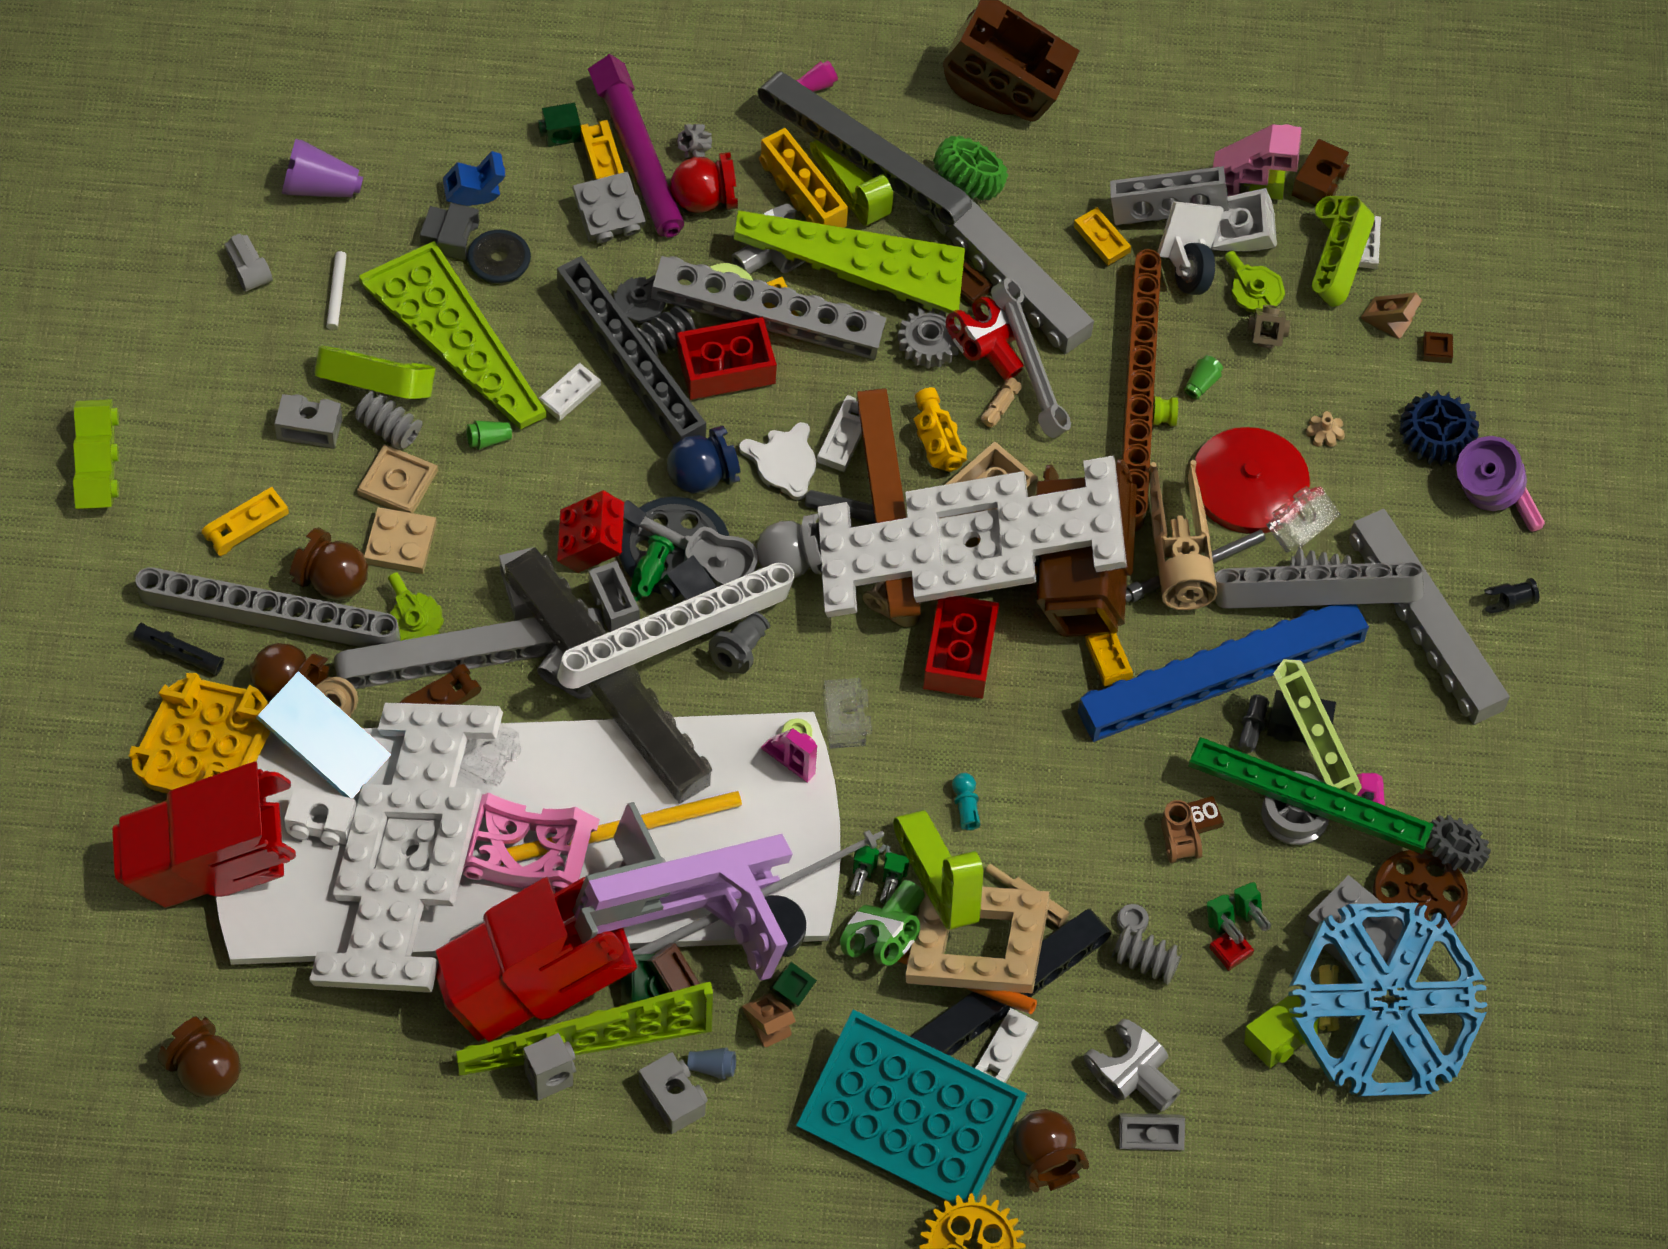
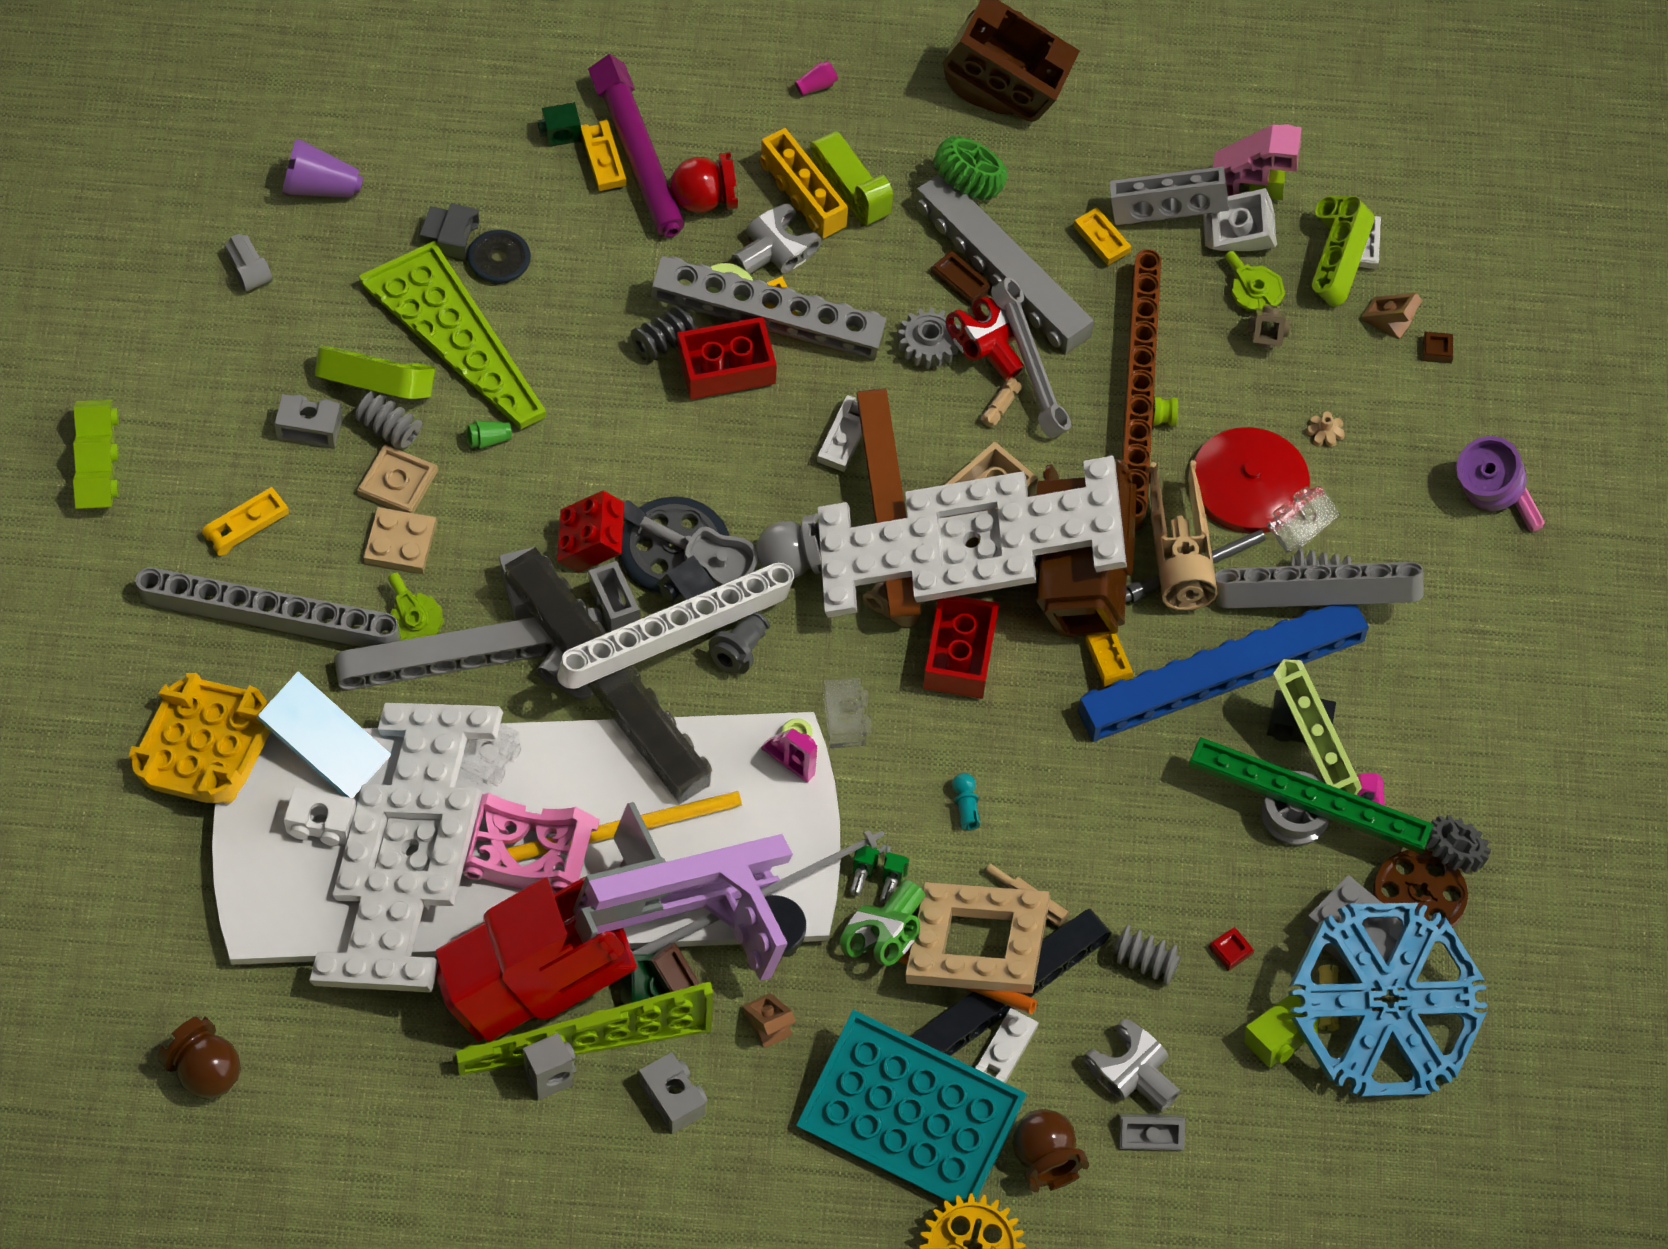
red piece [112,761,296,908] -> none
black pin [133,622,224,676] -> none
reddish brown tile [251,643,329,702] -> none
reddish brown tile [290,527,368,600] -> none
tan plate [316,676,358,717] -> none
white bar [326,251,347,330] -> none
reddish brown plate [400,664,482,705] -> none
blue brick [443,151,505,206] -> none
white plate [538,363,601,421] -> none
dark grey brick [557,256,706,445] -> none
light grey plate [572,171,646,243] -> none
dark grey piece [614,275,666,323] -> none
green piece [630,535,674,602] -> none
dark blue tile [667,425,741,494] -> none
light grey gear [677,124,712,158] -> none
sand blue cone [687,1047,736,1080] -> none
lime wing [734,210,965,319] -> none
white tile [739,422,816,500] -> none
dark grey beam [757,71,972,226] -> none
dark green brick [770,962,817,1007] -> none
dark grey axle [805,490,875,523] -> none
lime beam [893,810,983,930] -> none
yellow brick [913,387,968,472] -> none
light grey tile [1117,904,1149,936] -> none
white plate [1157,201,1224,295] -> none
medium nougat piece [1161,800,1202,863] -> none
bright green cone [1184,355,1223,399] -> none
reddish brown tile [1187,796,1224,834] -> none
green piece [1207,882,1271,944] -> none
dark grey axle [1238,694,1270,753] -> none
reddish brown brick [1291,139,1350,206] -> none
light grey brick [1349,509,1510,725] -> none
dark blue gear [1399,390,1479,466] -> none
black piece [1484,578,1540,613] -> none

